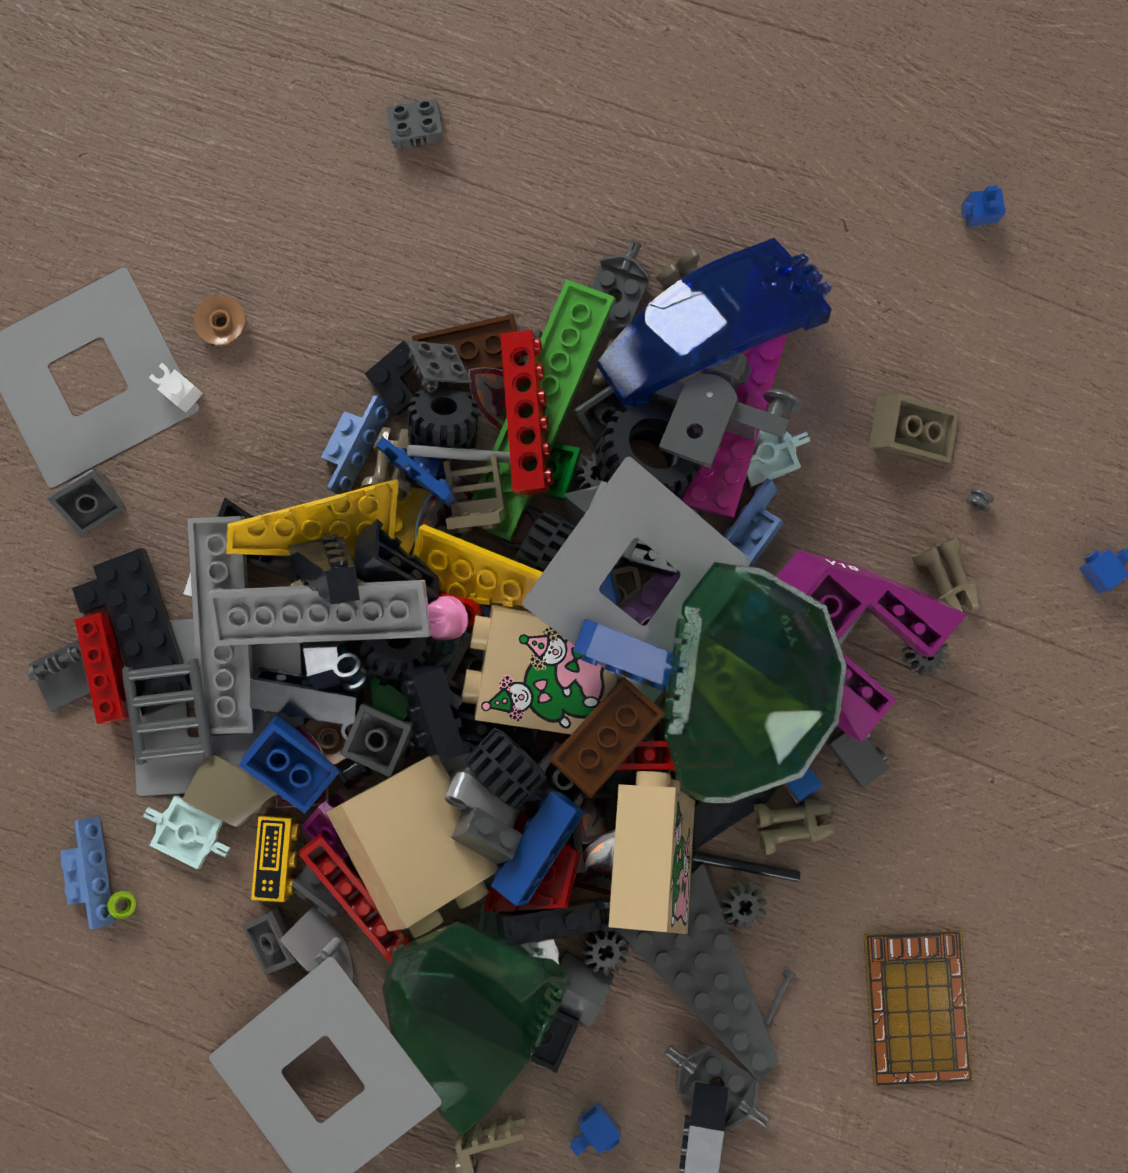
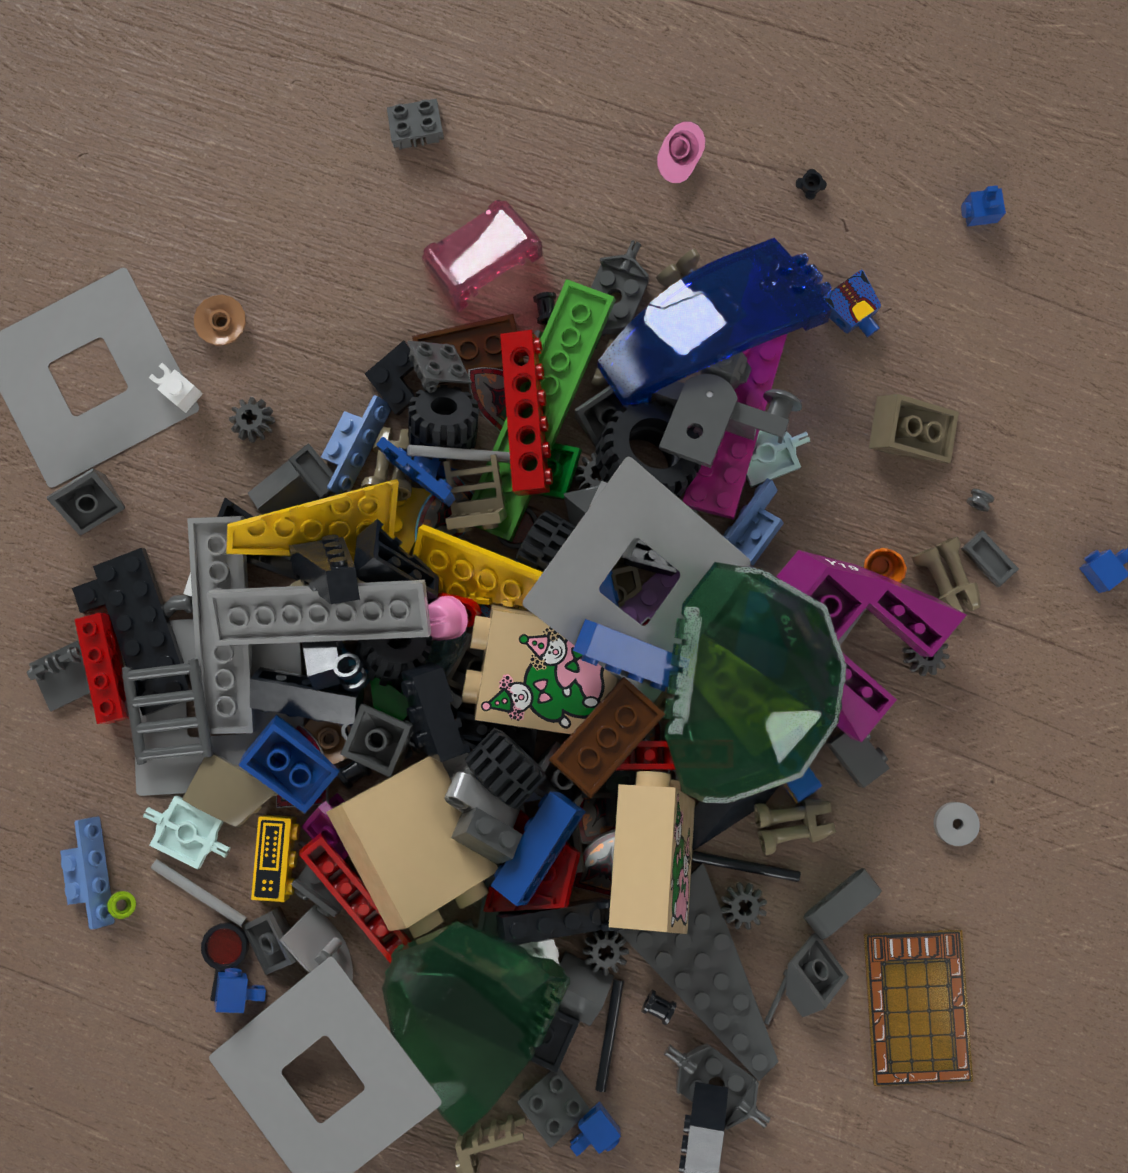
none -> light grey bar [151,859,247,927]
none -> dark grey arm [163,595,193,618]
none -> piece [201,922,249,1002]
none -> blue brick [214,968,266,1013]
none -> dark grey gear [229,397,275,443]
none -> dark grey slope [248,460,320,514]
none -> dark grey tile [288,443,334,499]
none -> clear pink windscreen [422,200,543,313]
none -> dark grey hinge [517,1067,591,1148]
none -> black bush [533,292,556,325]
none -> black bar [595,978,624,1092]
none -> black bush [641,989,677,1025]
none -> bright pink piece [657,122,705,183]
none -> dark grey slope [786,933,849,1018]
none -> black plate [795,169,827,200]
none -> dark grey beam [803,868,882,940]
none -> torso [817,269,881,338]
none -> orange hair [863,548,907,583]
none -> light grey piece [933,802,980,846]
none -> dark grey tile [961,530,1019,587]

